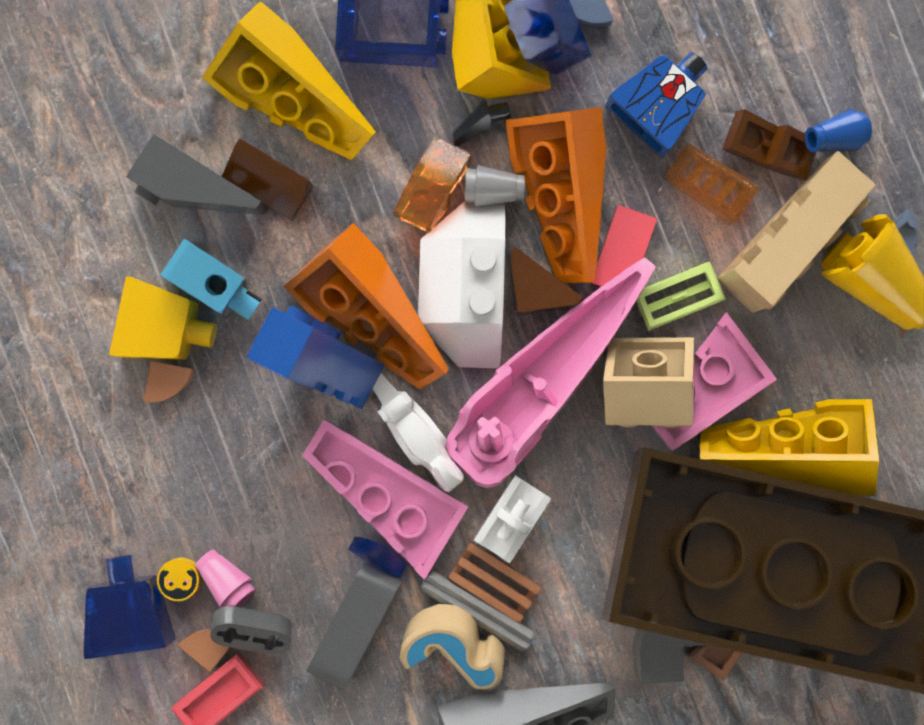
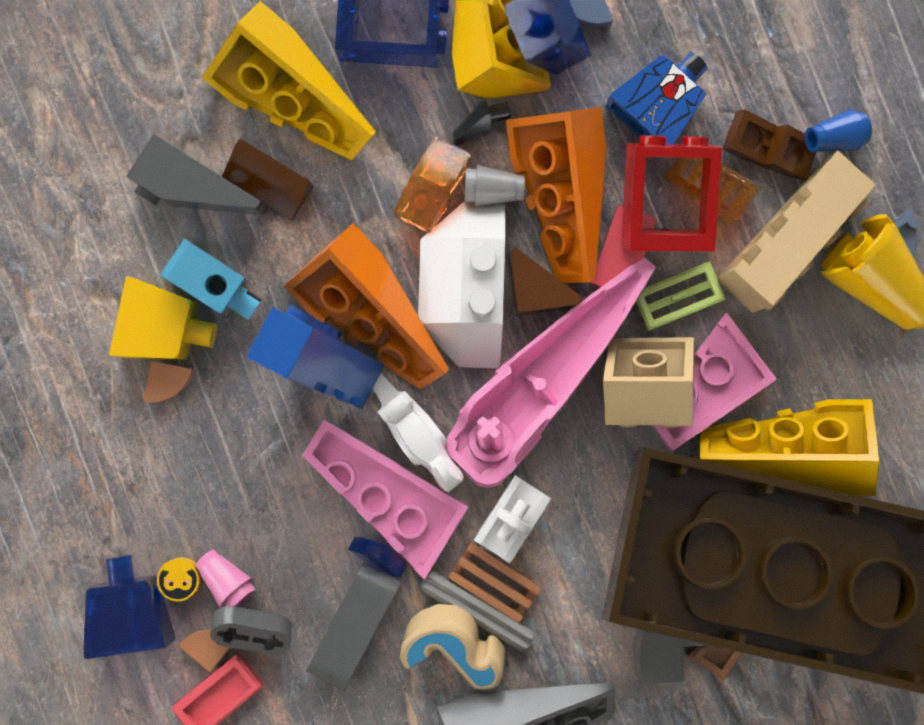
none -> red window [621,135,722,252]

